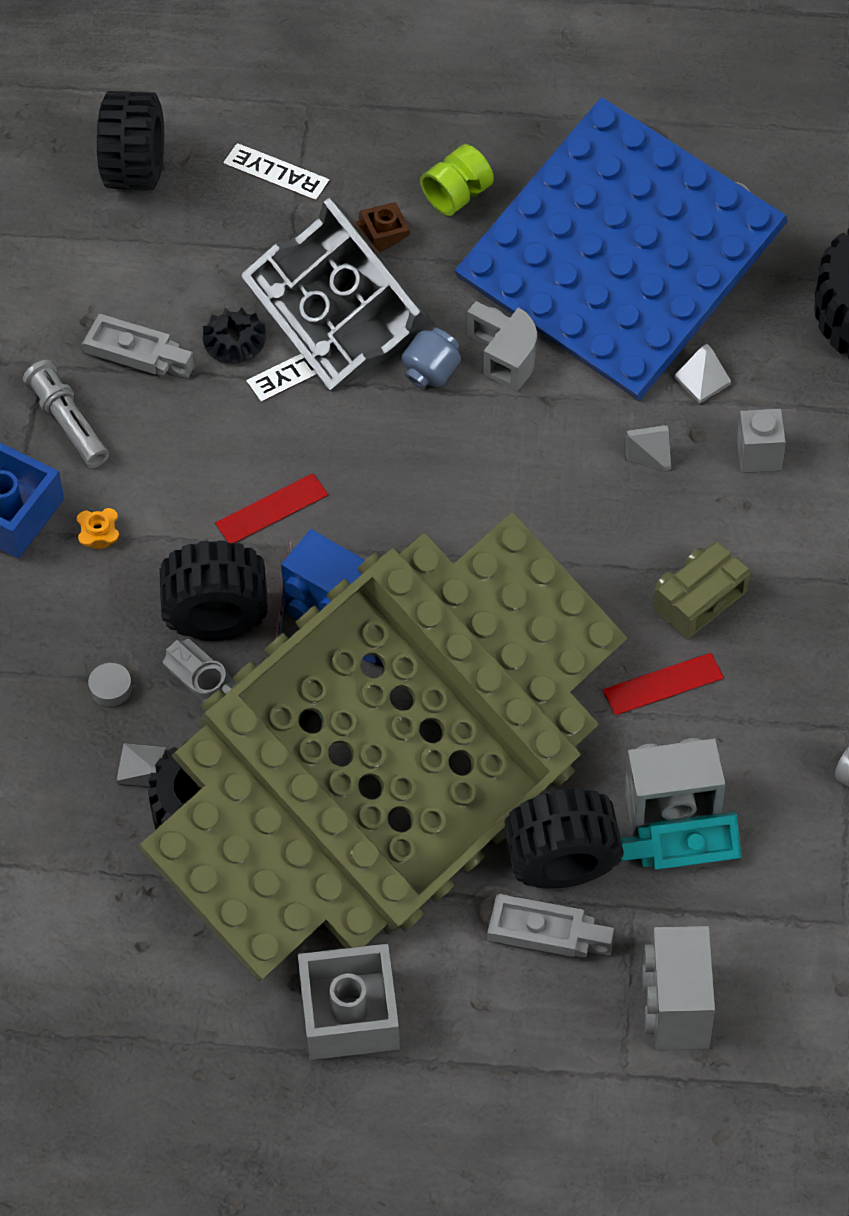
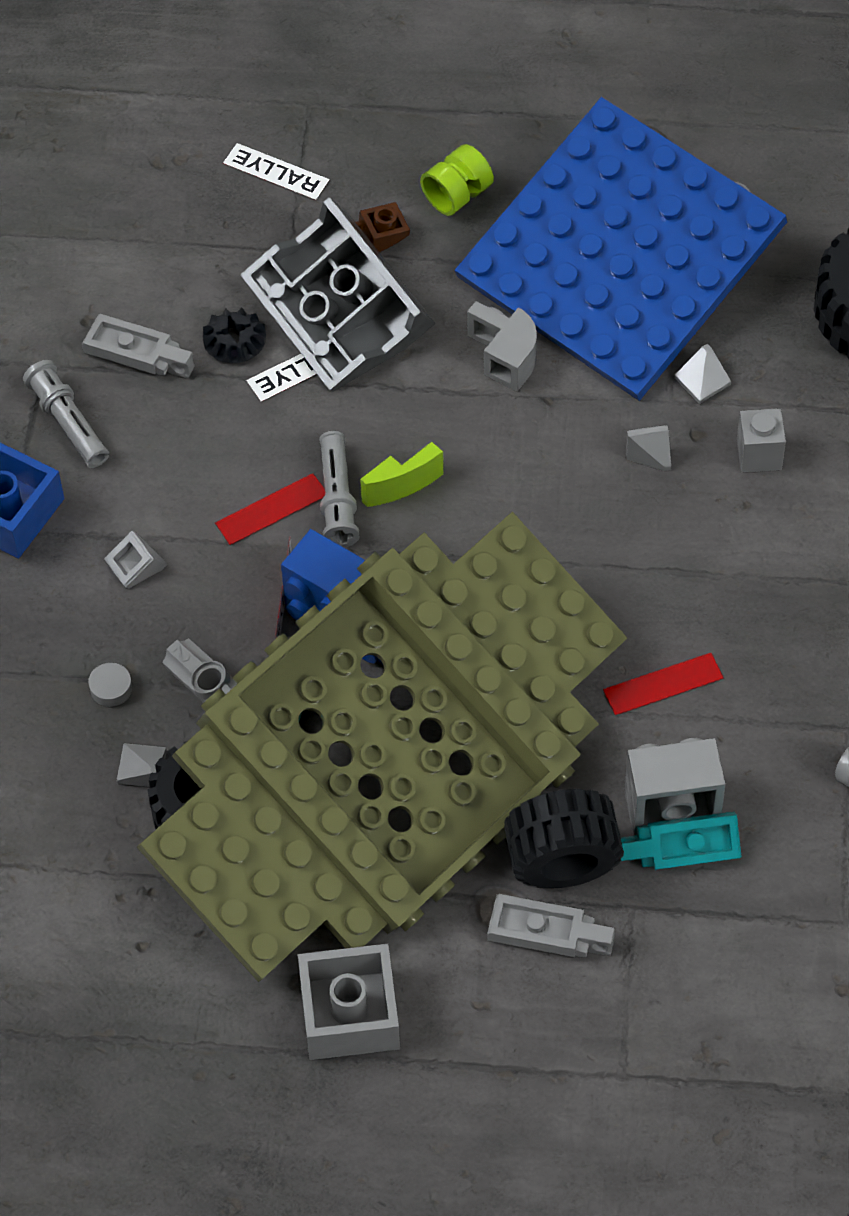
light orange plate [77,508,119,549] -> none
black tyre [97,91,164,190] -> none
black tyre [159,540,268,640] -> none
sand blue head [402,328,461,389] -> none
light grey brick [642,926,715,1050] -> none
olive brick [653,541,751,639] -> none
none -> light grey slope [104,530,168,589]
none -> light grey pin [319,431,360,548]
none -> lime slope [360,442,444,507]

